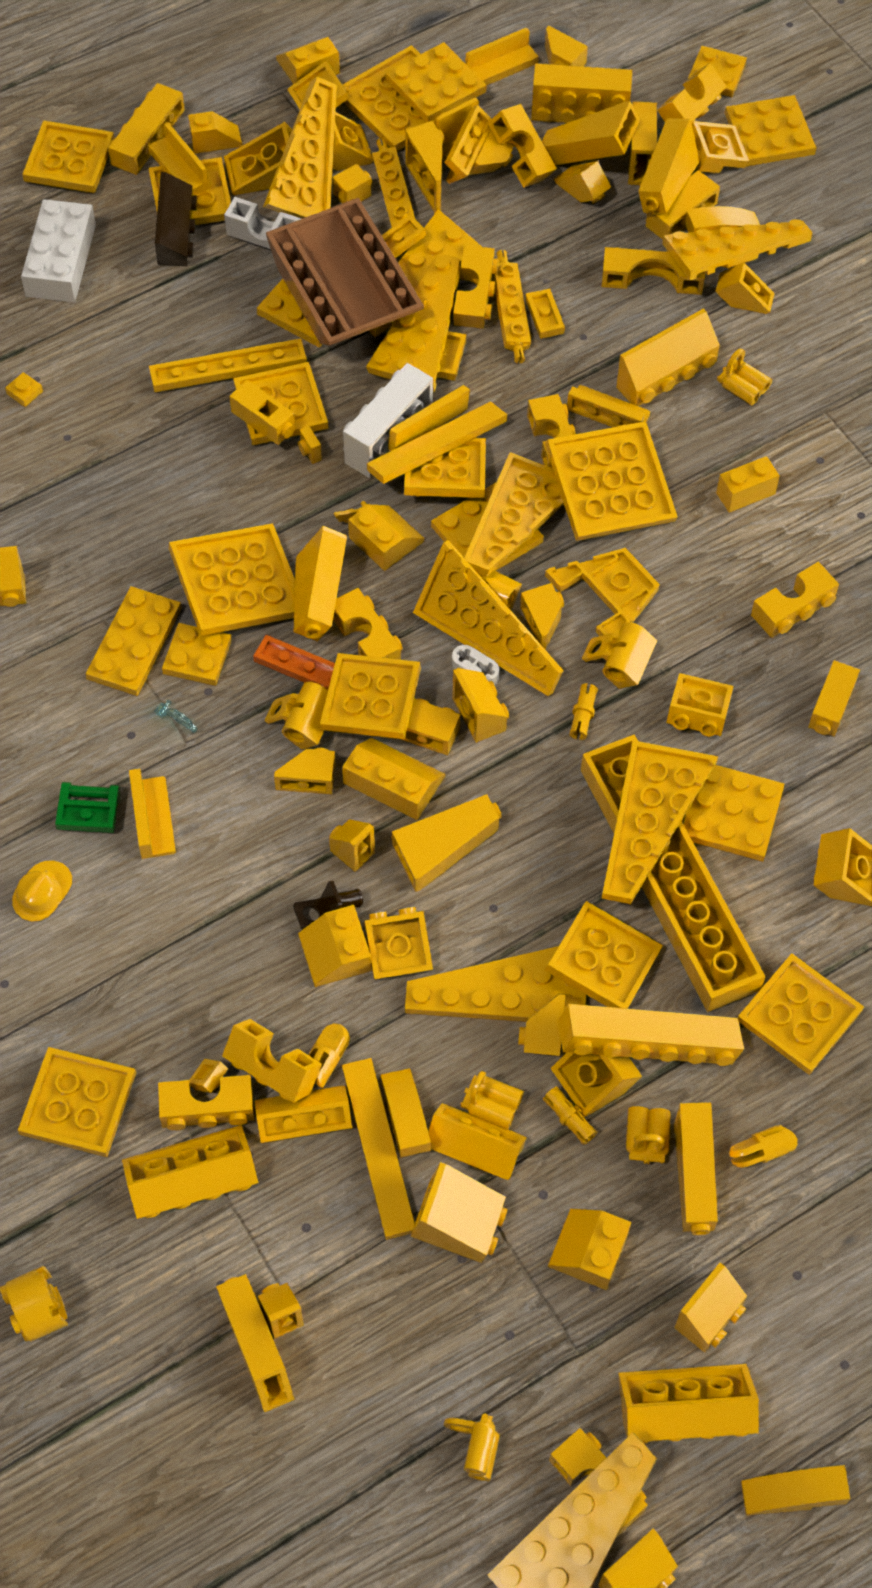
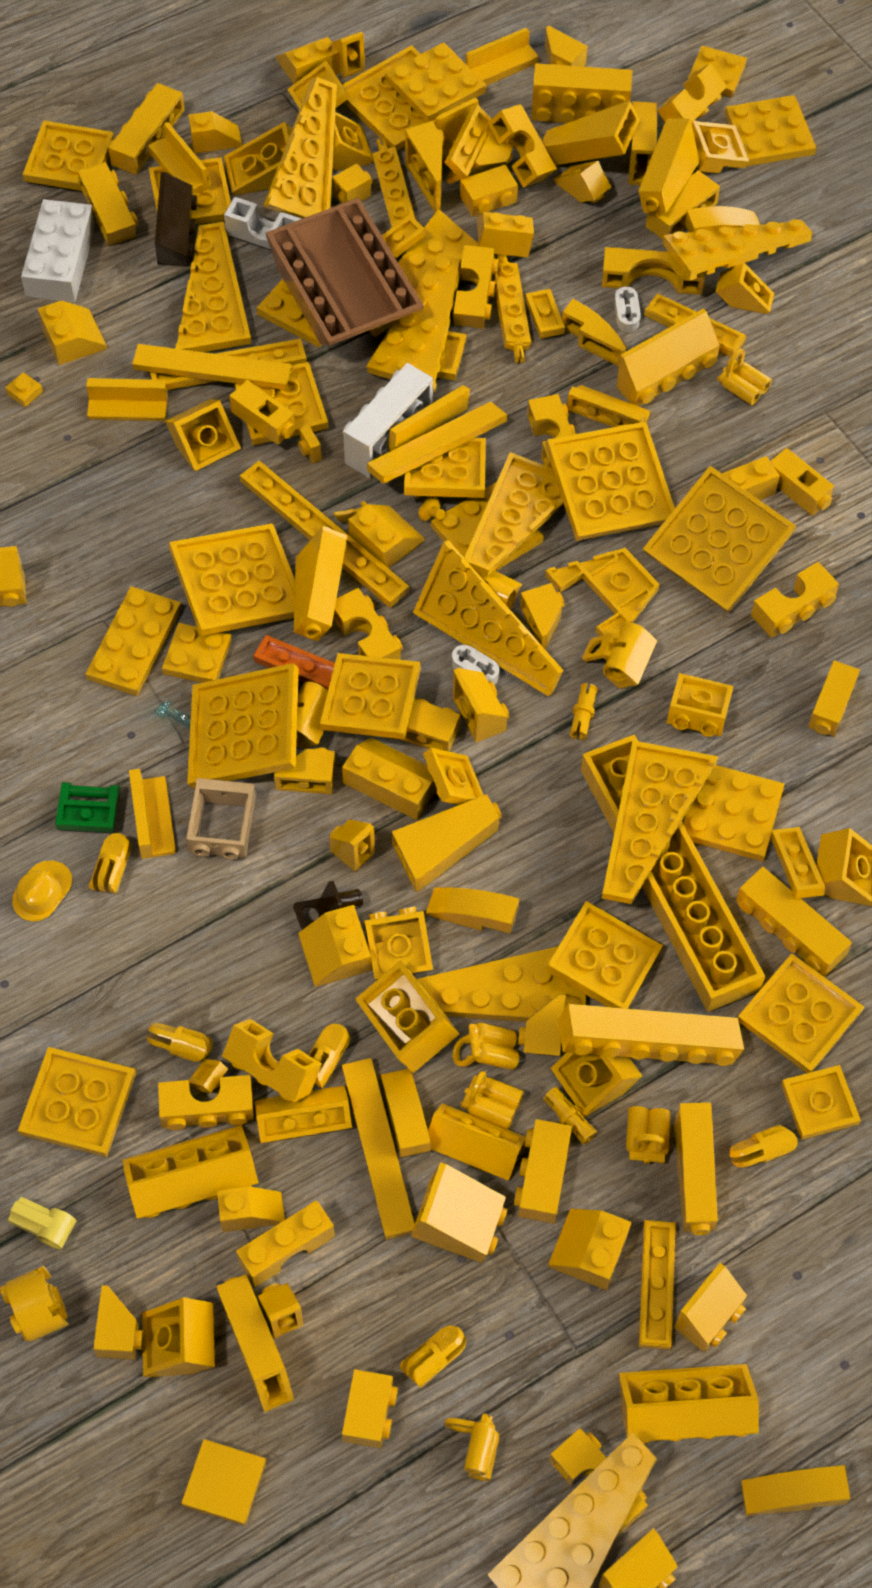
none -> light yellow piece [8,1197,77,1250]
none -> yellow slope [37,300,107,365]
none -> yellow brick [78,162,138,247]
none -> yellow panel [86,378,168,421]
none -> yellow arm [88,833,131,894]
none -> yellow slope [93,1285,144,1360]
none -> yellow tile [132,344,291,390]
none -> yellow slope [142,1297,215,1377]
none -> yellow arm [146,1023,213,1062]
none -> yellow slope [165,399,241,471]
none -> yellow wing [175,222,251,352]
none -> yellow tile [181,1439,266,1526]
none -> tan window [186,778,256,860]
none -> yellow plate [187,663,299,789]
none -> yellow slope [217,1186,285,1232]
none -> yellow arch [236,1200,335,1288]
none -> yellow plate [240,460,410,608]
none -> yellow slope [332,31,365,79]
none -> yellow brick [342,1369,398,1449]
none -> yellow slope [355,960,460,1073]
none -> yellow arm [400,1325,467,1387]
none -> yellow animal [418,496,446,521]
none -> yellow plate [423,747,484,805]
none -> yellow slope [426,887,519,934]
none -> yellow piece [452,1023,519,1070]
none -> yellow brick [460,164,518,217]
none -> yellow slope [477,212,534,258]
none -> yellow brick [514,1119,572,1224]
none -> yellow slope [562,299,626,366]
none -> white beam [614,287,641,333]
none -> yellow tile [638,1220,676,1350]
none -> yellow plate [643,466,796,613]
none -> yellow tile [644,293,746,357]
none -> yellow brick [736,866,852,977]
none -> yellow brick [770,448,834,516]
none -> yellow plate [771,827,825,899]
none -> yellow plate [781,1065,861,1140]

